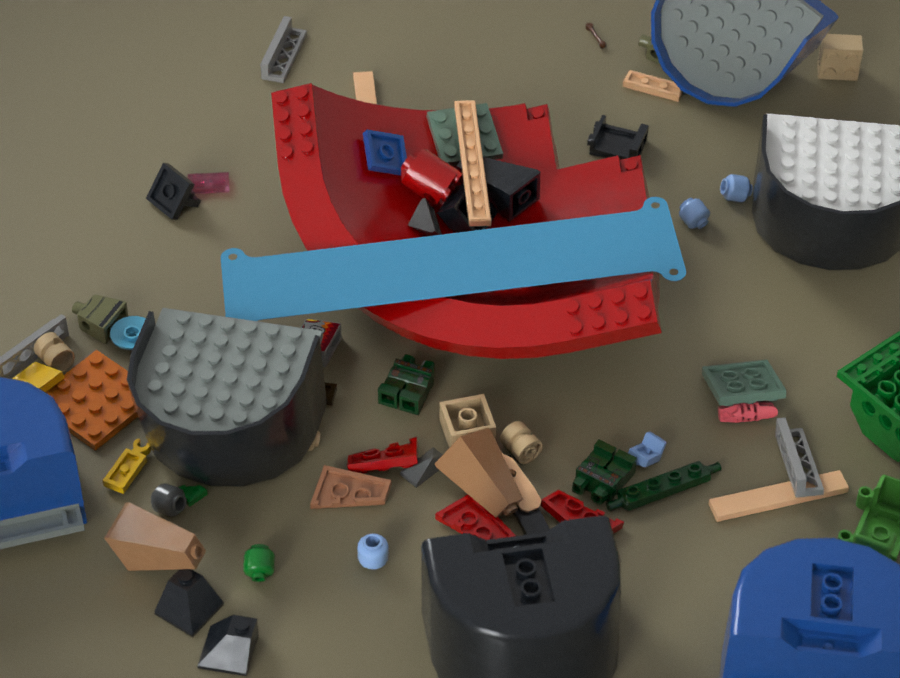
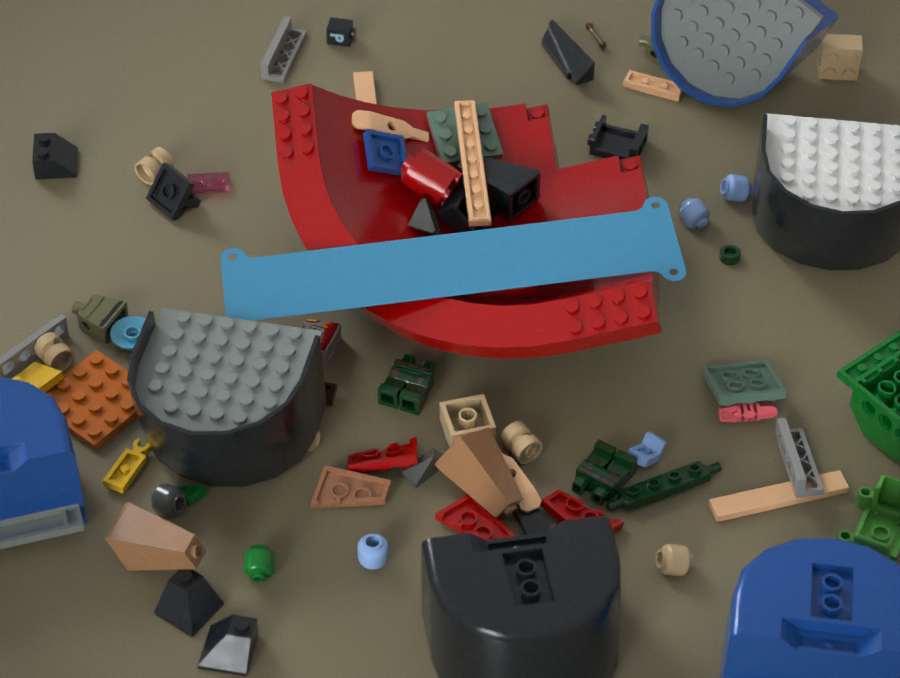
none -> black slope [32,133,78,180]
none -> tan wheel [135,147,174,185]
none -> black brick [326,17,356,47]
none -> light nougat piece [352,110,429,142]
none -> black wedge [542,19,595,85]
none -> tan head [656,544,694,576]
none -> dark green tile [719,245,741,265]

